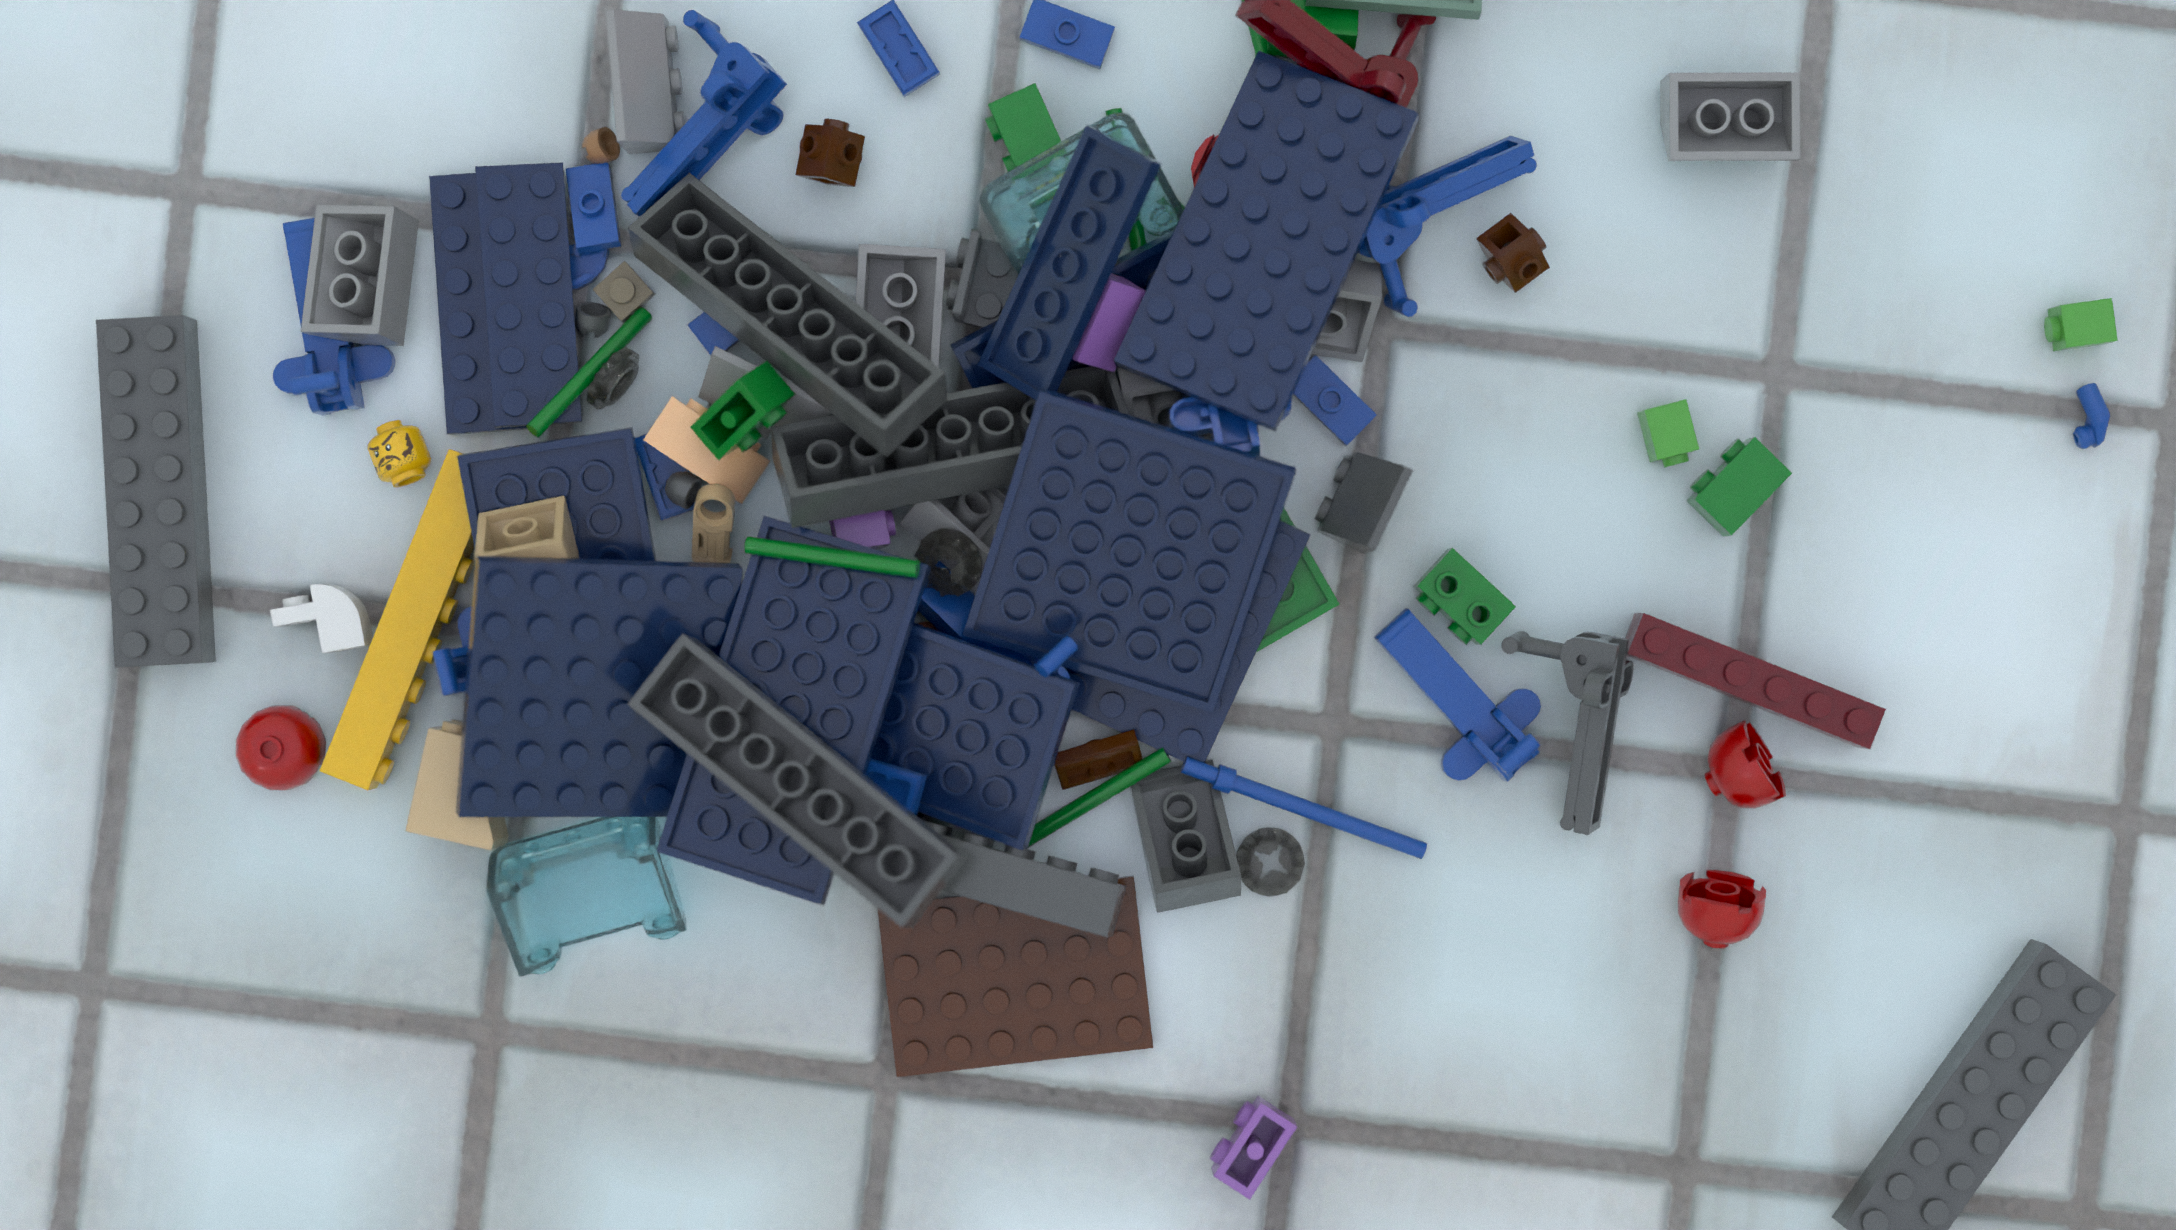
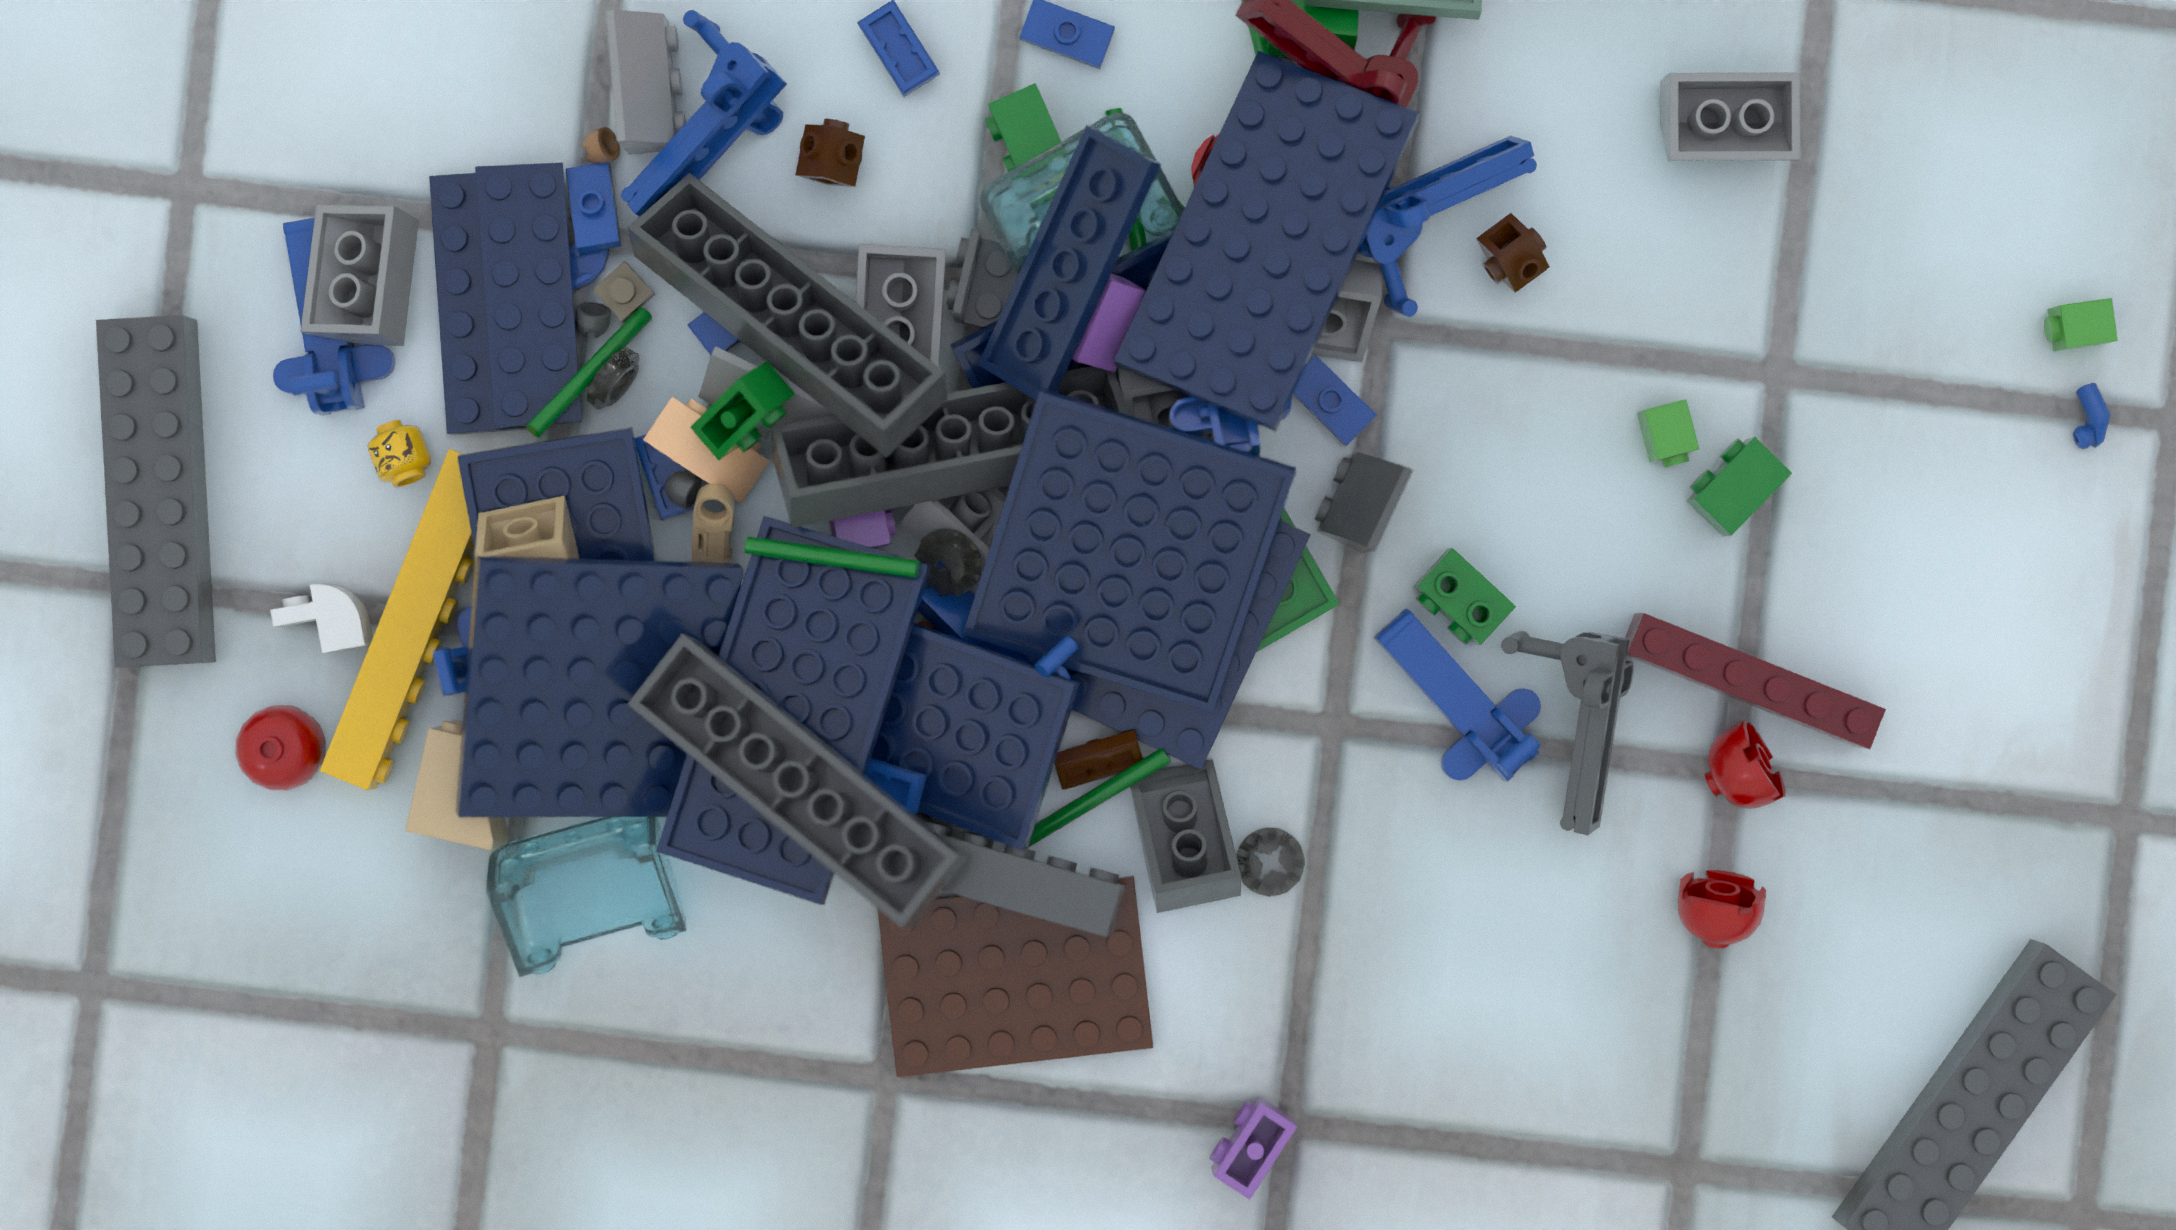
blue bar [1181,756,1427,859] -> none

